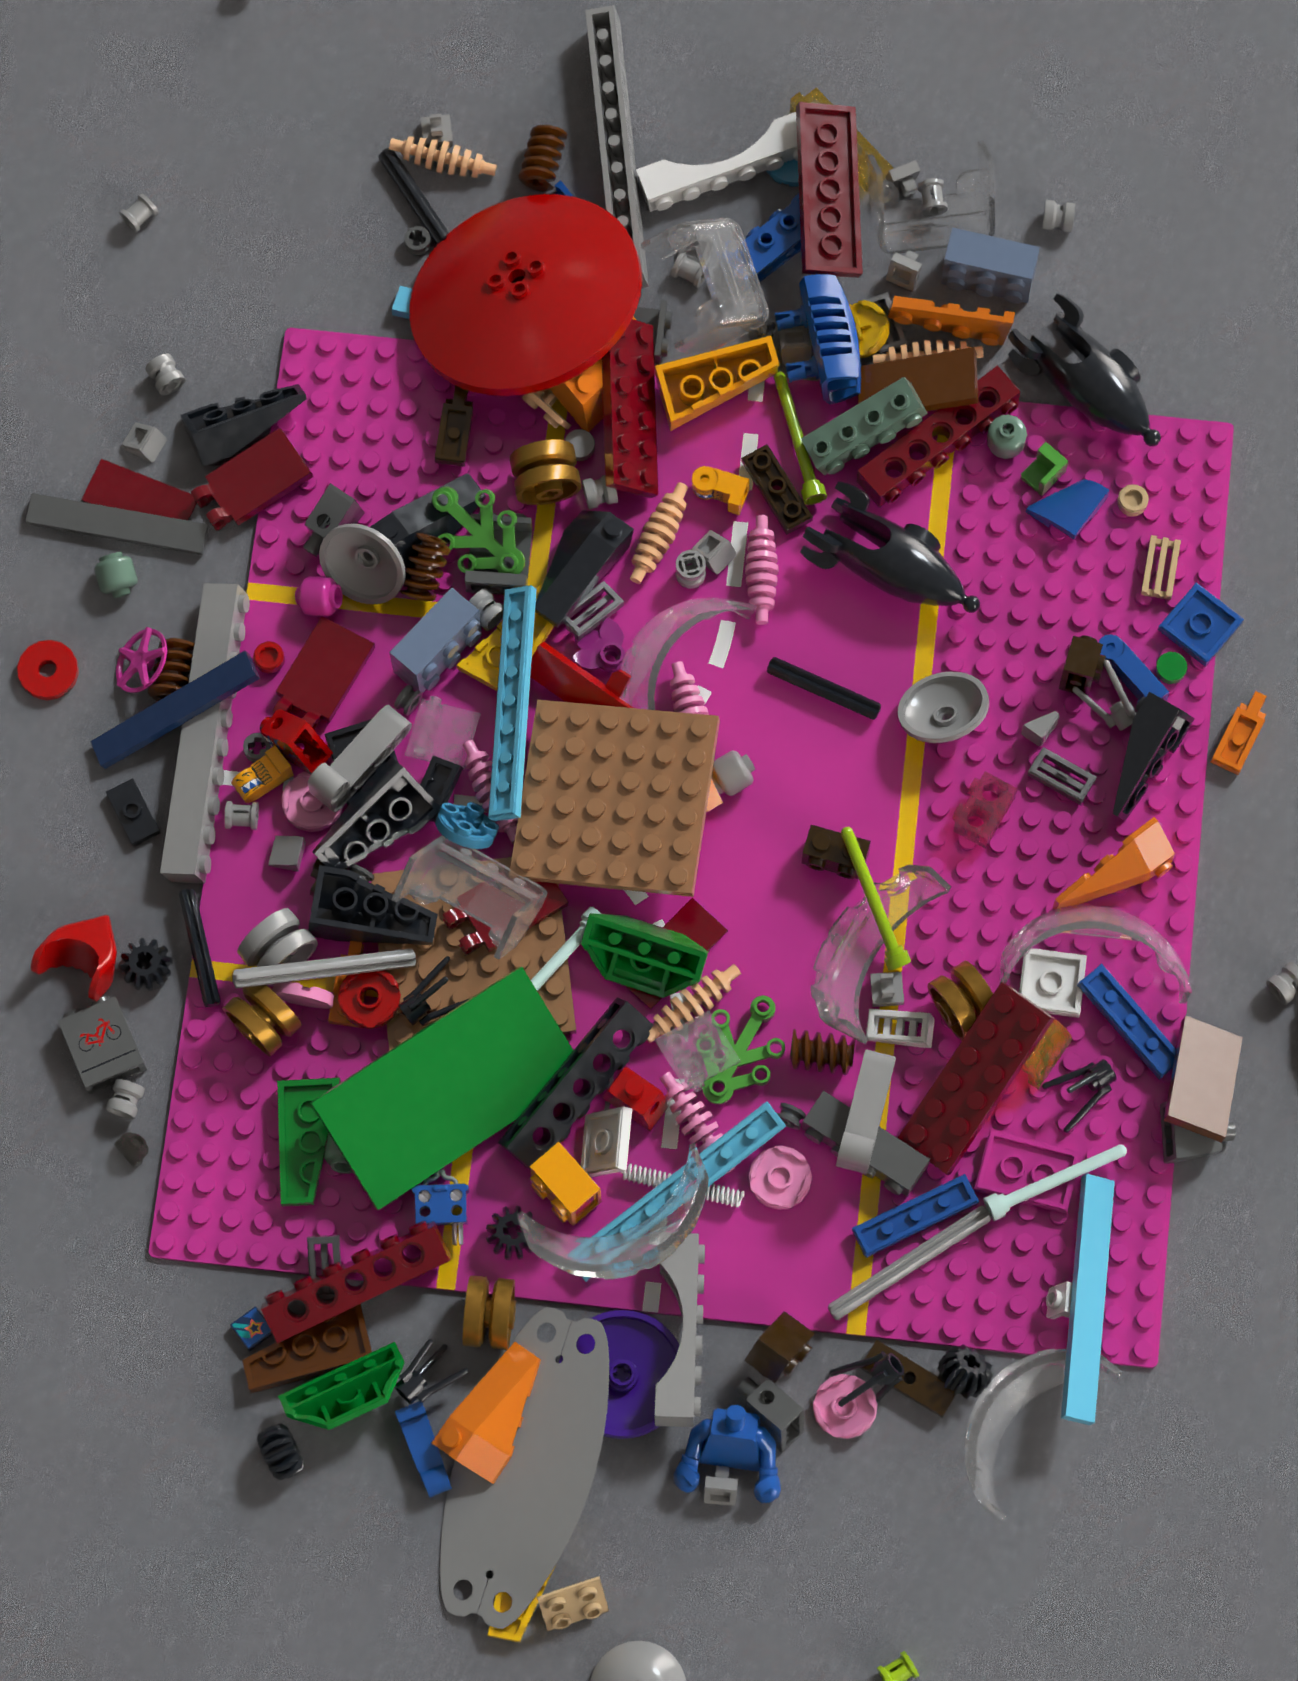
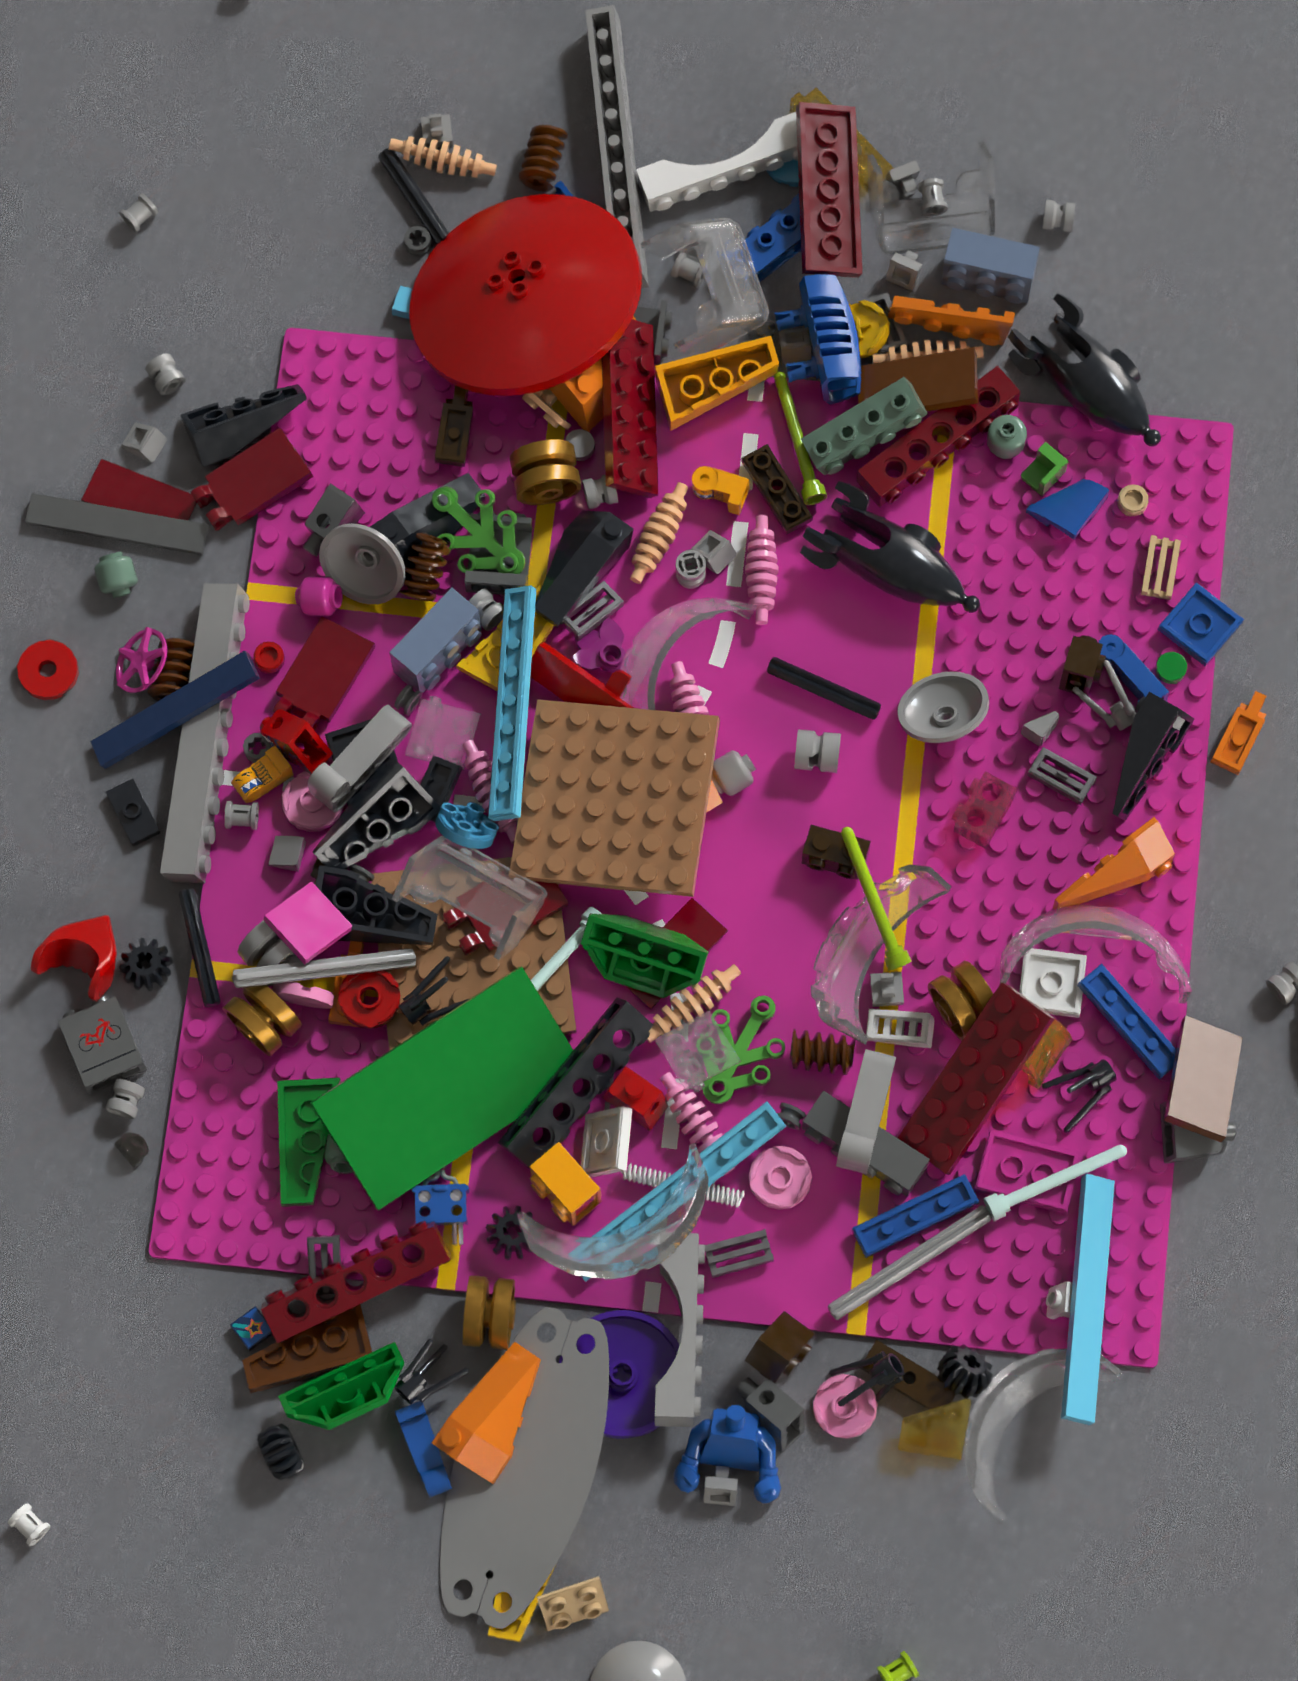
none -> white bush [7,1503,51,1546]
none -> dark pink tile [263,881,353,965]
none -> flat silver tile [705,1229,774,1278]
none -> light grey wheel [794,729,841,773]
none -> clear yellow slope [898,1398,971,1460]

